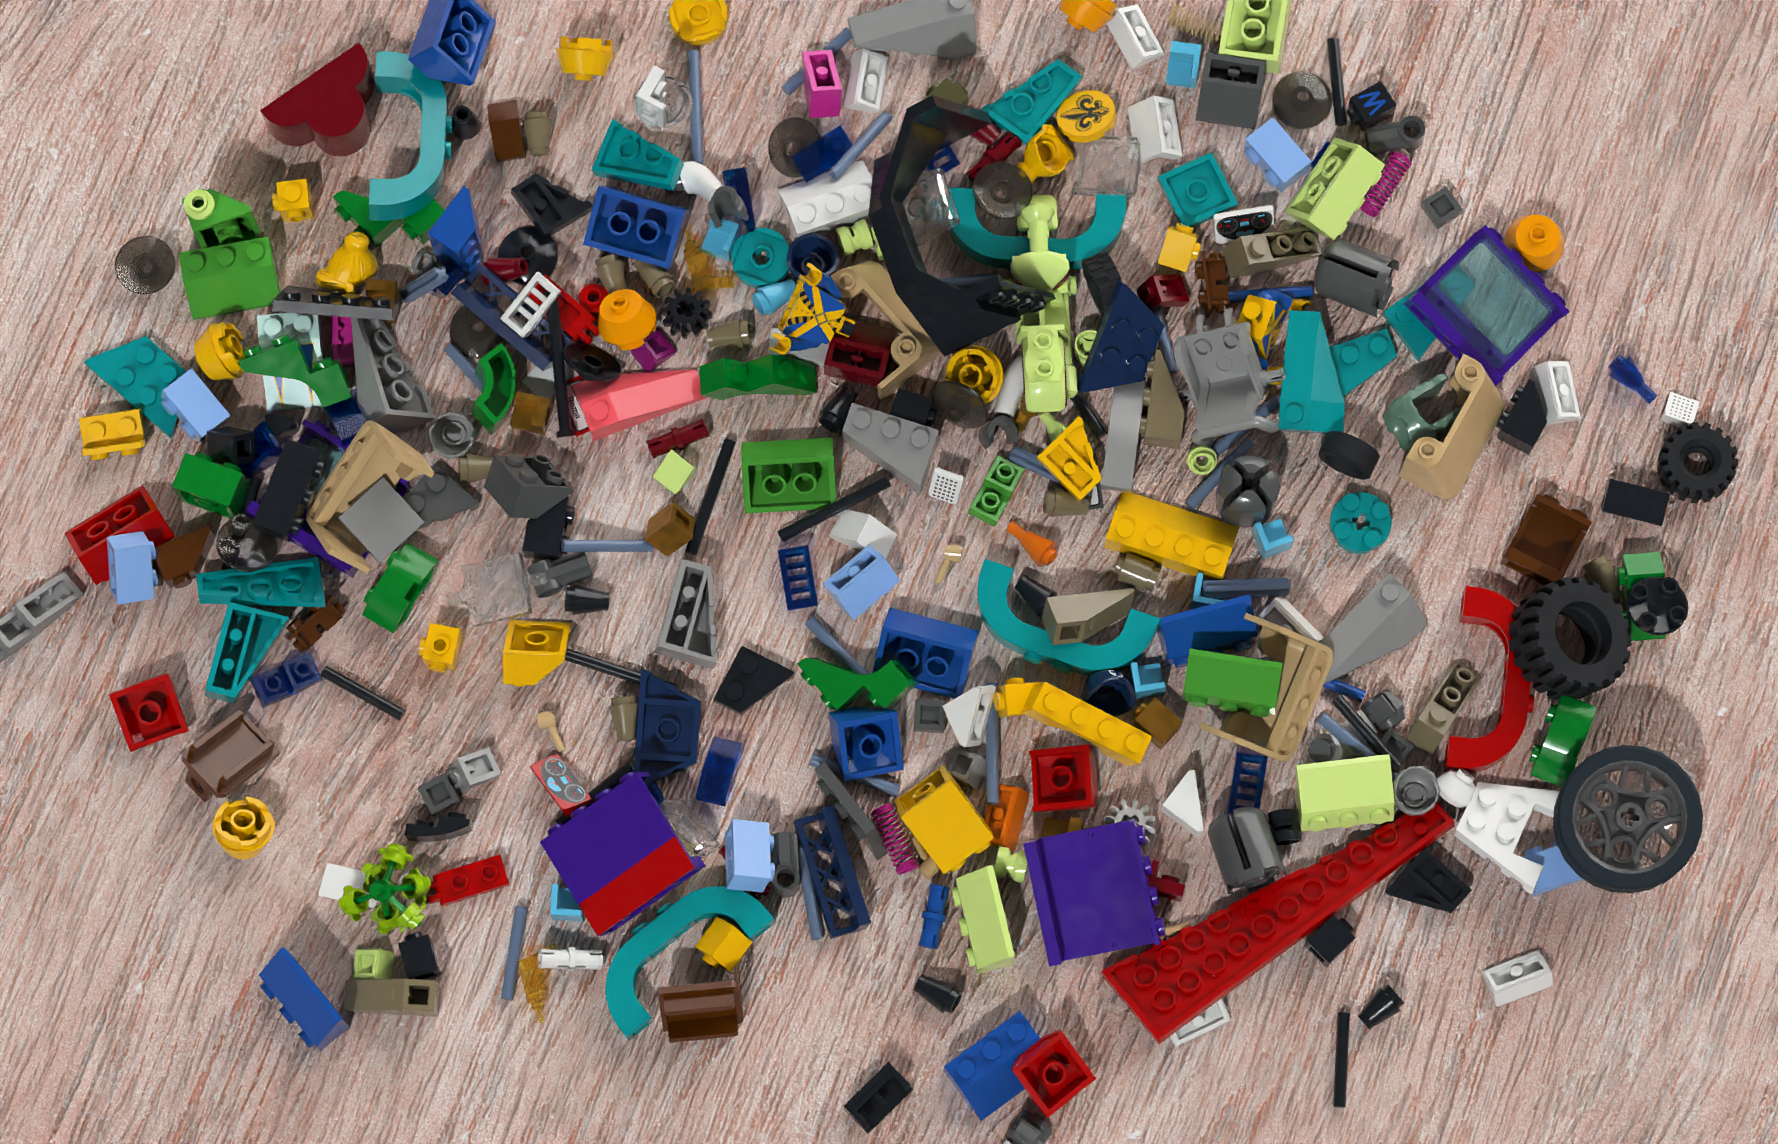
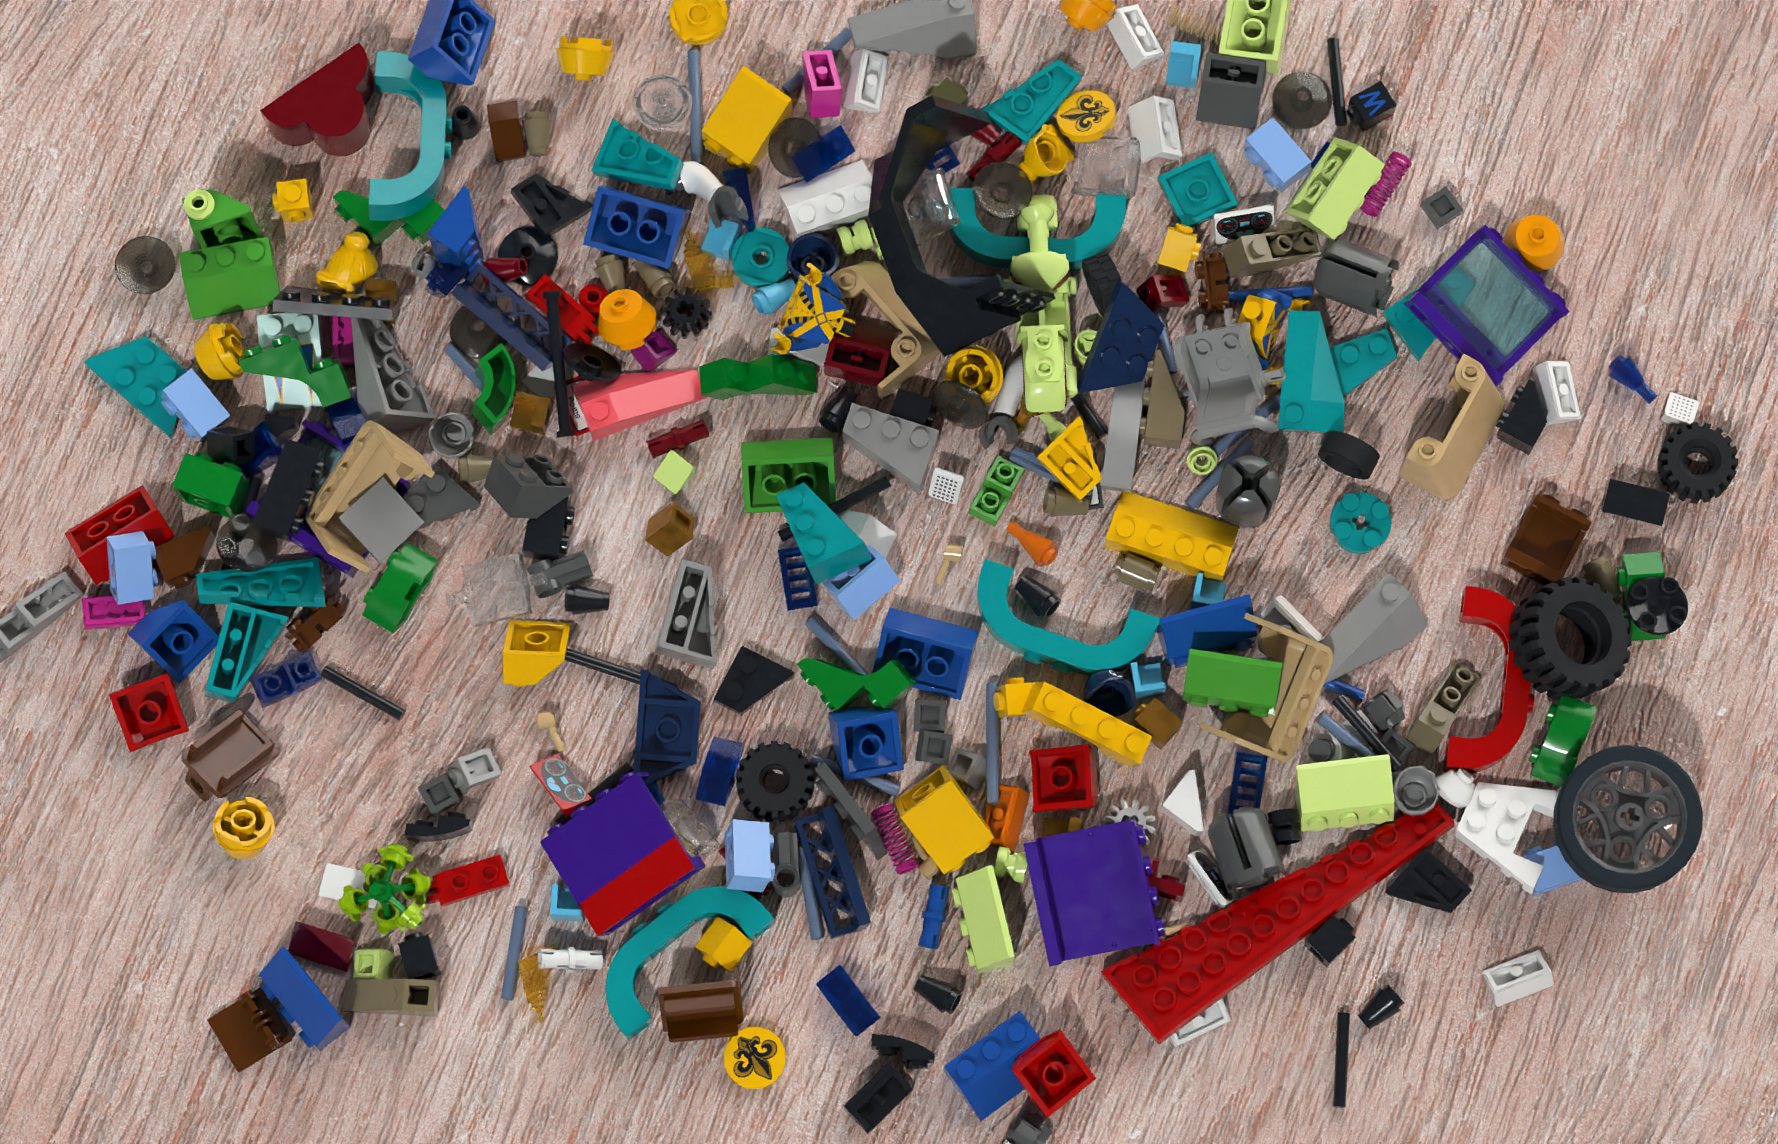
yellow bracket [79,408,146,460] -> none
sand blue axle [399,266,449,303] -> none
yellow brick [419,623,463,673] -> none
white slope [500,272,561,338] -> none
sand blue bar [561,540,653,552] -> none
dark tan cone [608,696,639,741] -> none
white bracket [636,65,668,128] -> none
black bar [685,439,736,555] -> none
dark tan cone [706,318,753,348] -> none
sand blue piece [829,112,892,180] -> none
white slope [943,685,996,747] -> none
dark tan slope [1042,588,1135,645] -> none
sand blue axle [1201,577,1291,598] -> none
medium azure panel [1252,518,1294,559] -> none
dark grey piece [1364,115,1425,155] -> none
sand green piece [1382,374,1463,451] -> none
none -> dark pink plate [82,595,146,630]
none -> blue slope [127,599,219,683]
none -> reddish brown hinge [207,987,293,1073]
none -> dark red slope [288,921,357,972]
none -> yellow slope [701,65,793,174]
none -> tile [724,1027,786,1090]
none -> black tyre [736,741,814,823]
none -> teal wedge [776,483,872,585]
none -> clear blue slope [816,965,881,1037]
none -> black slope [871,1034,934,1069]
none -> dark grey plate [915,730,952,765]
none -> white slope [1185,848,1239,910]

